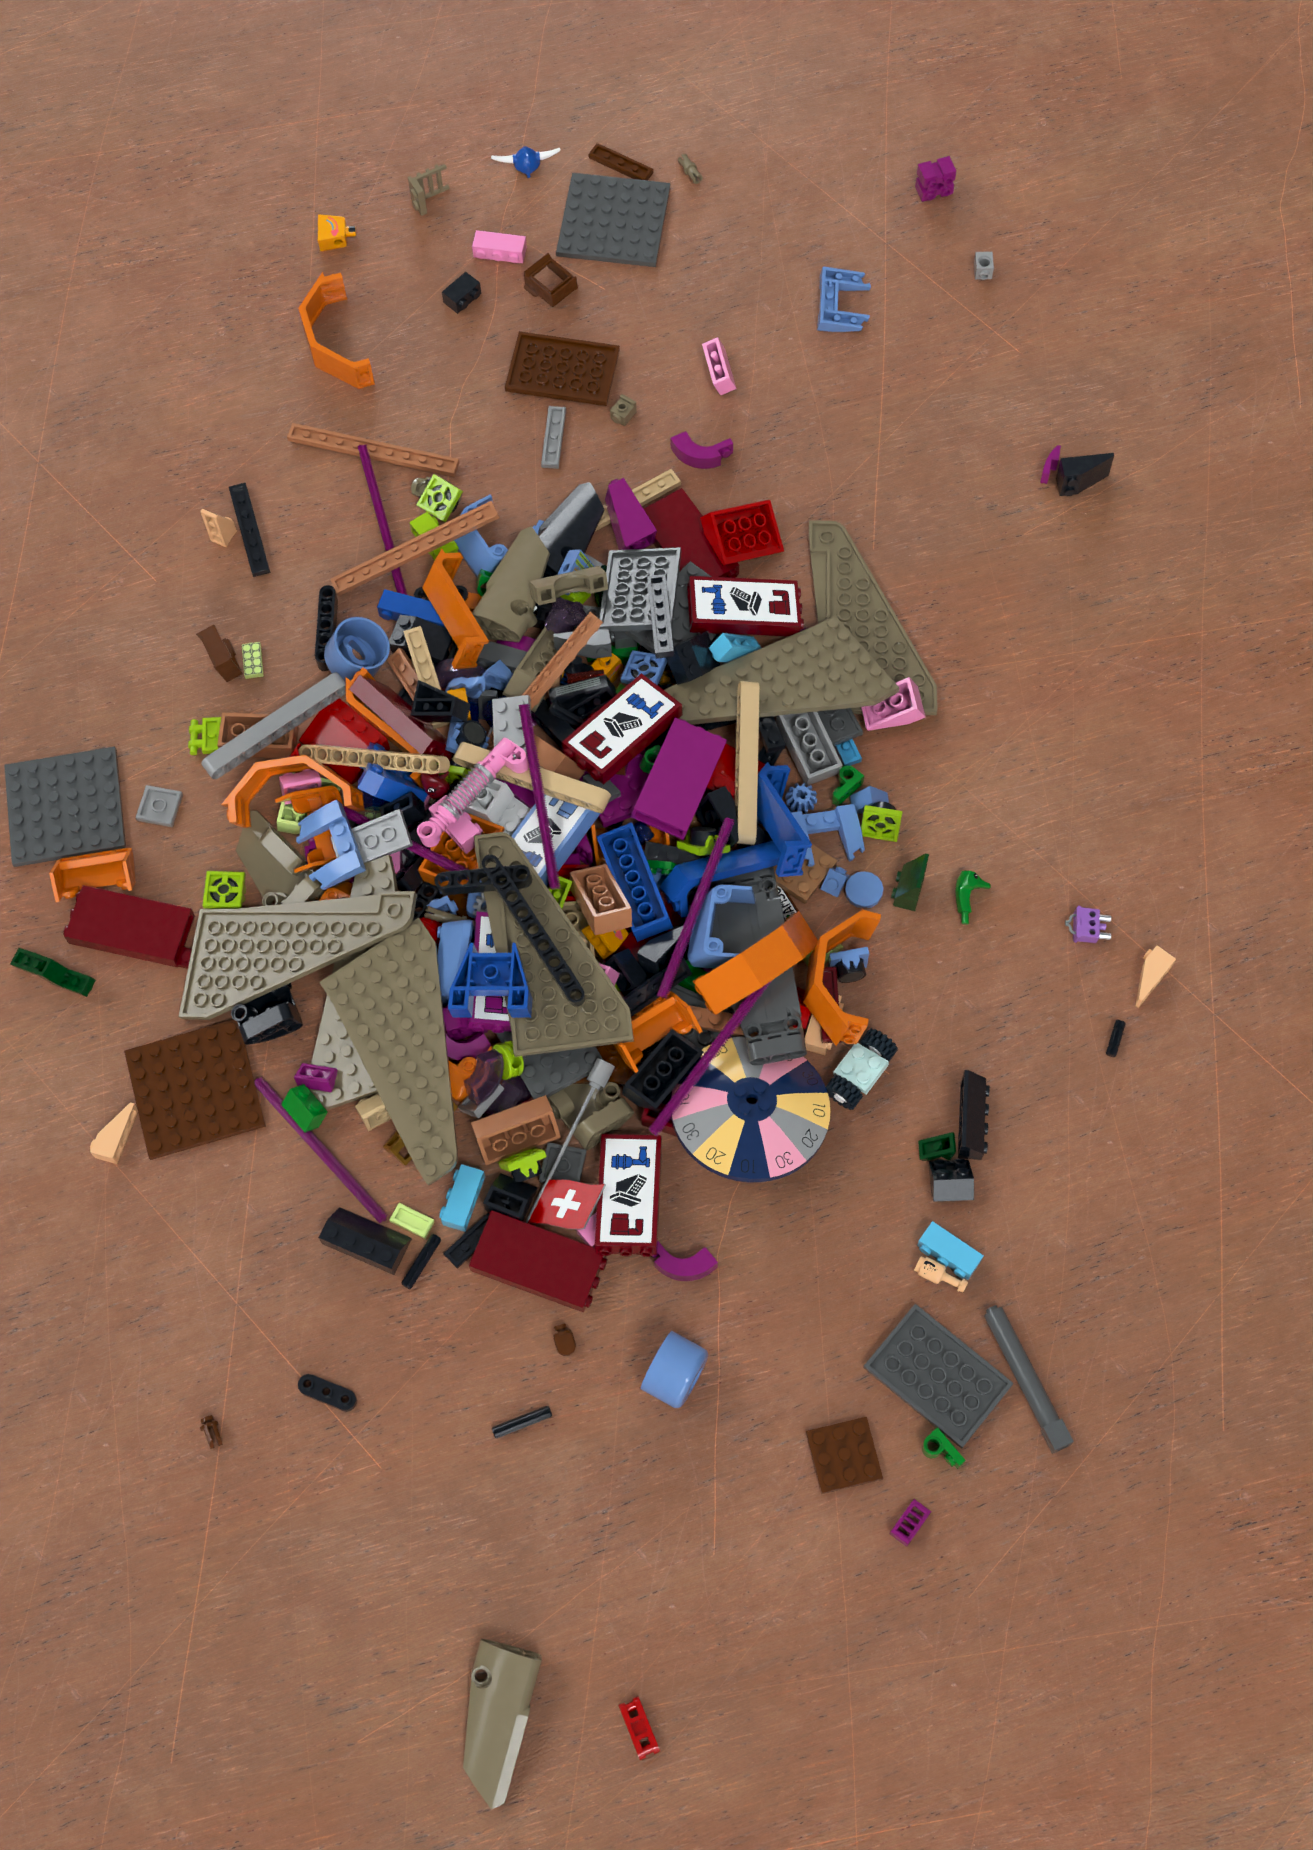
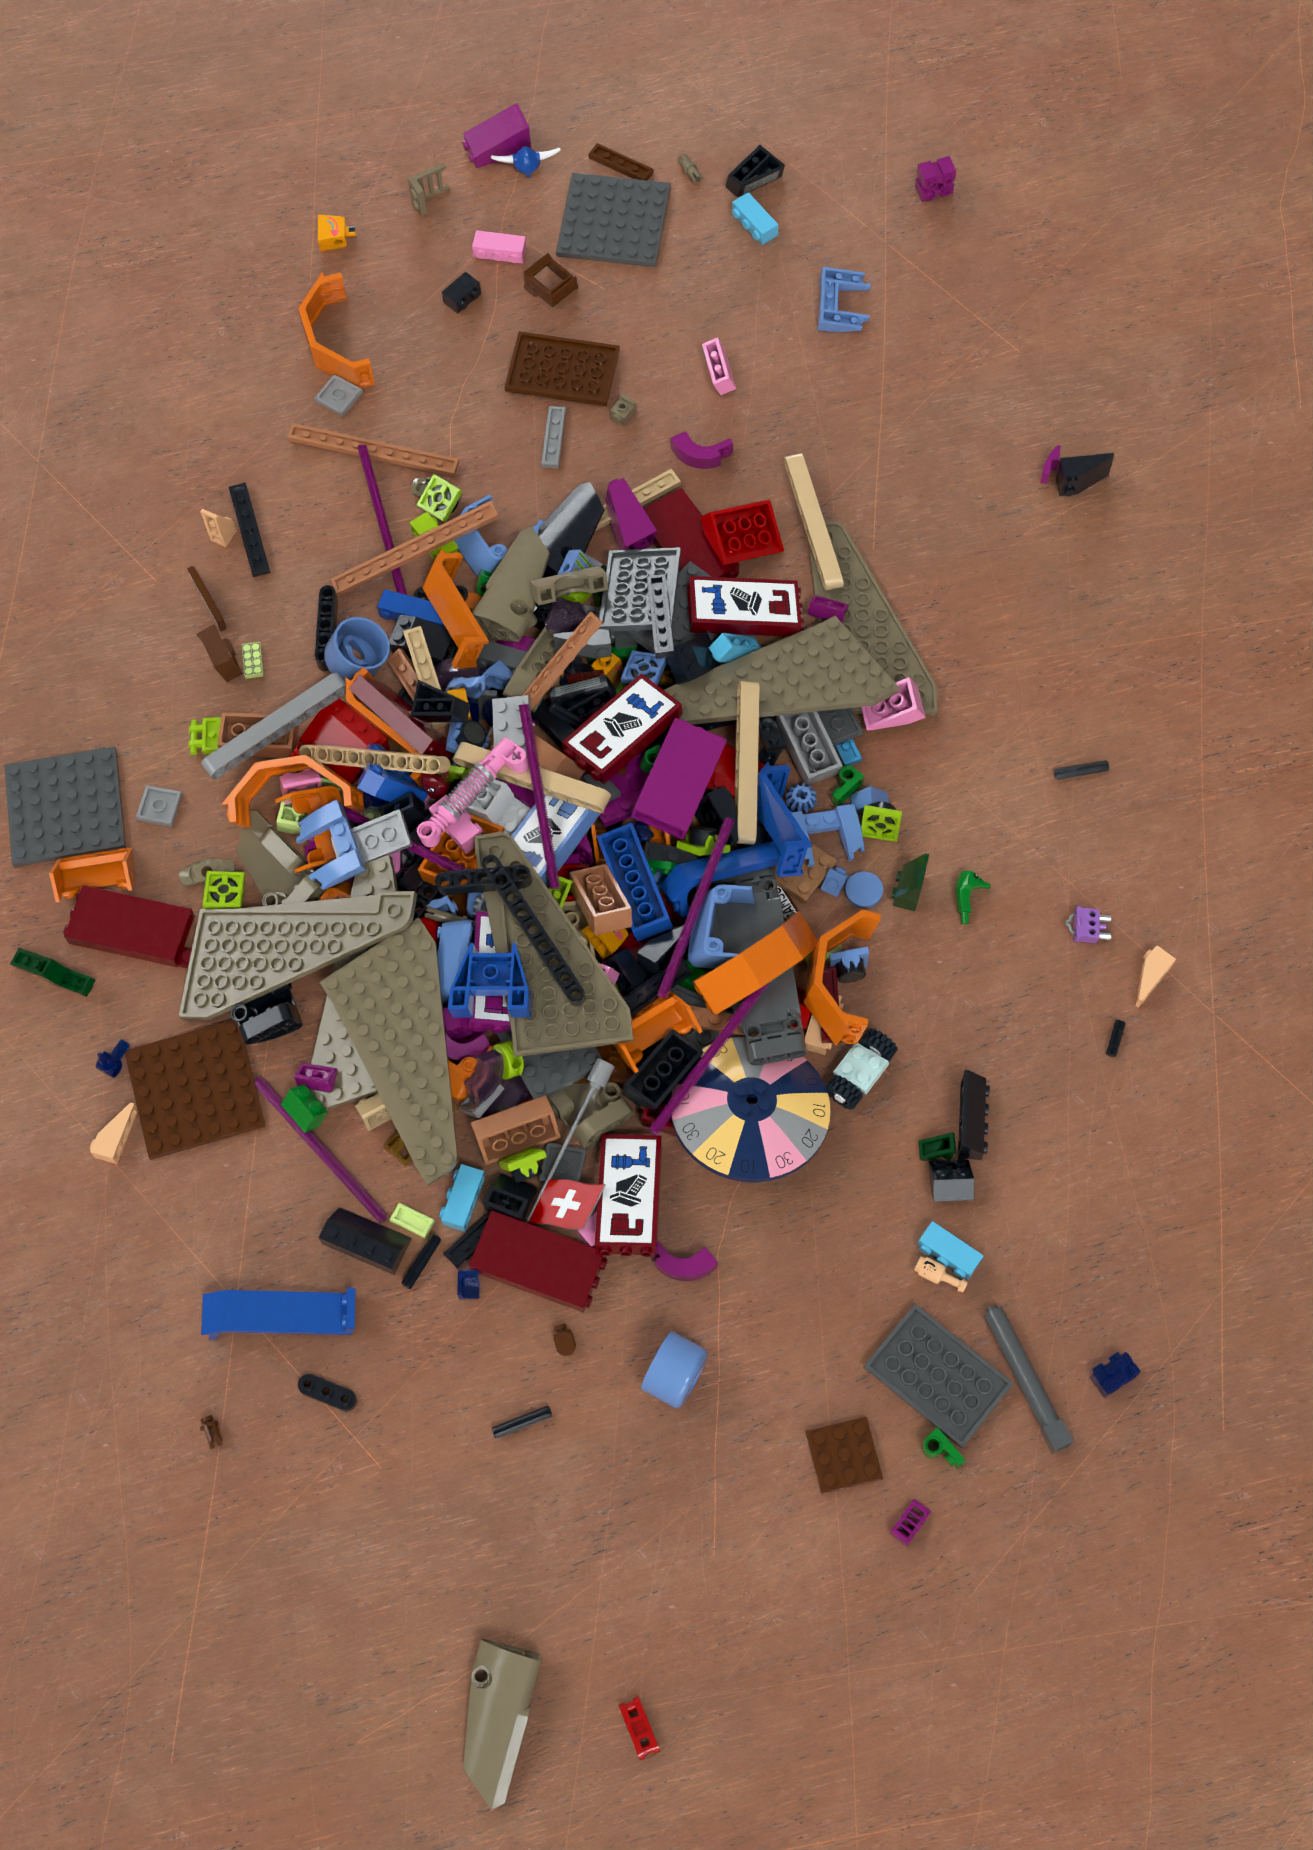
light grey brick [974,252,994,280] -> none
none -> clear blue axle [96,1040,130,1078]
none -> dark tan piece [179,857,235,886]
none -> reddish brown tile [187,566,227,631]
none -> blue panel [201,1288,355,1340]
none -> light grey tile [314,374,363,417]
none -> clear blue panel [457,1270,480,1300]
none -> magenta slope [462,103,531,168]
none -> black wedge [725,145,785,197]
none -> medium azure brick [731,192,778,245]
none -> tan beam [784,453,844,591]
none -> magenta slope [808,595,849,623]
none -> black axle [1054,760,1109,779]
none -> clear blue brick [1090,1352,1141,1398]

